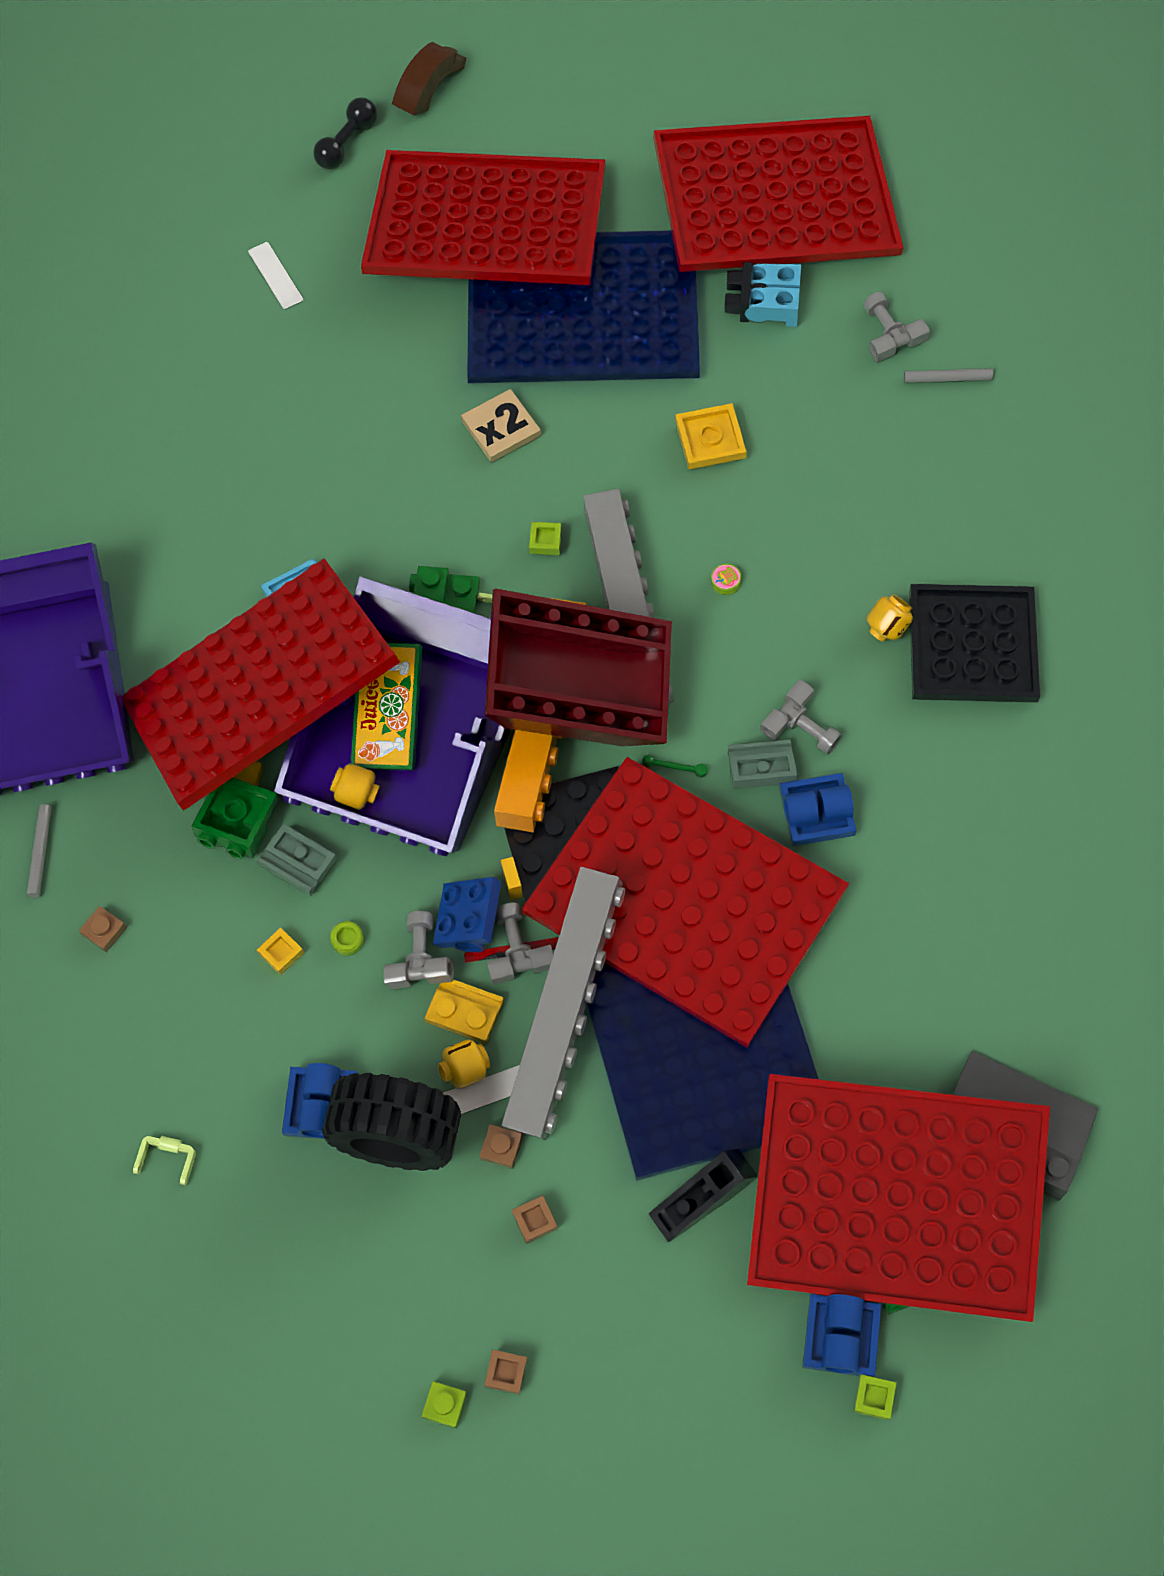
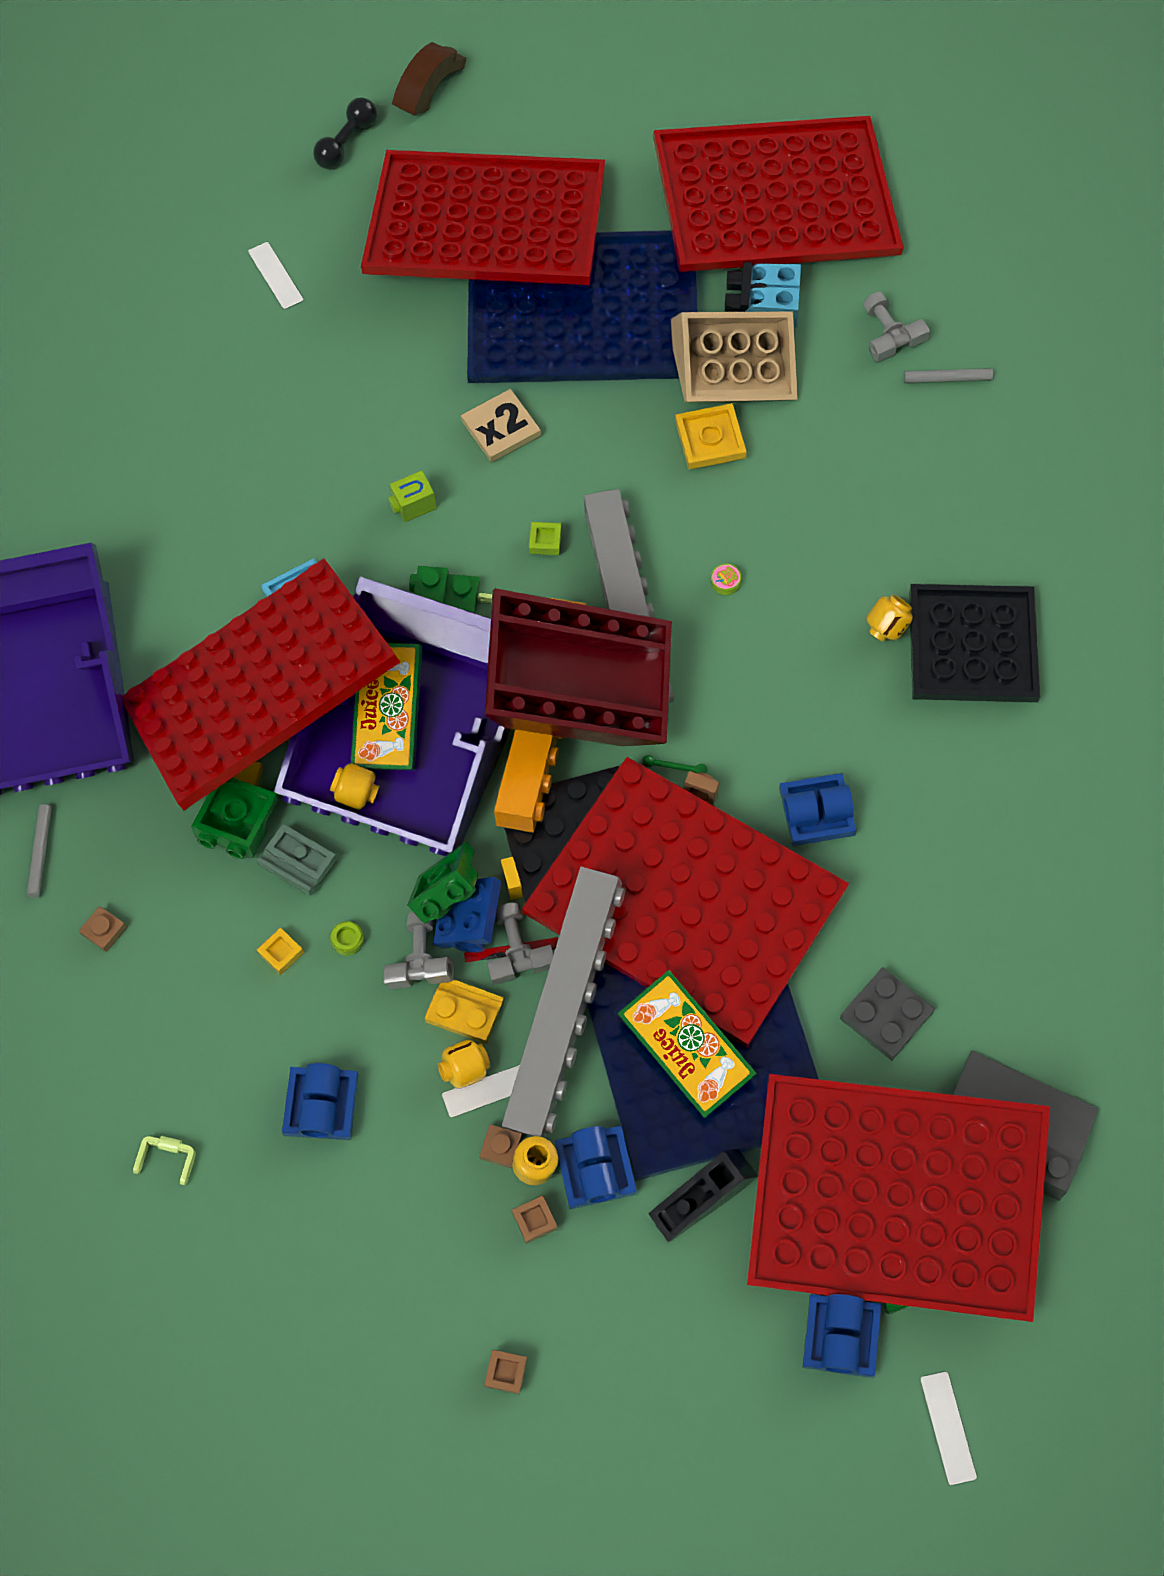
black tyre [322,1073,461,1171] -> none
lime plate [421,1381,467,1428] -> none
sand green plate [728,739,797,789] -> none
light grey bar [760,680,842,755] -> none
lime plate [853,1374,897,1421] -> none
none -> lime brick [388,470,437,523]
none -> green plate [407,841,479,924]
none -> yellow head [512,1136,558,1185]
none -> blue plate [555,1126,637,1209]
none -> tile [618,970,757,1119]
none -> tan slope [671,312,798,402]
none -> medium nougat plate [684,771,719,805]
none -> dark grey plate [840,967,935,1061]
none -> white sticker [920,1372,977,1485]

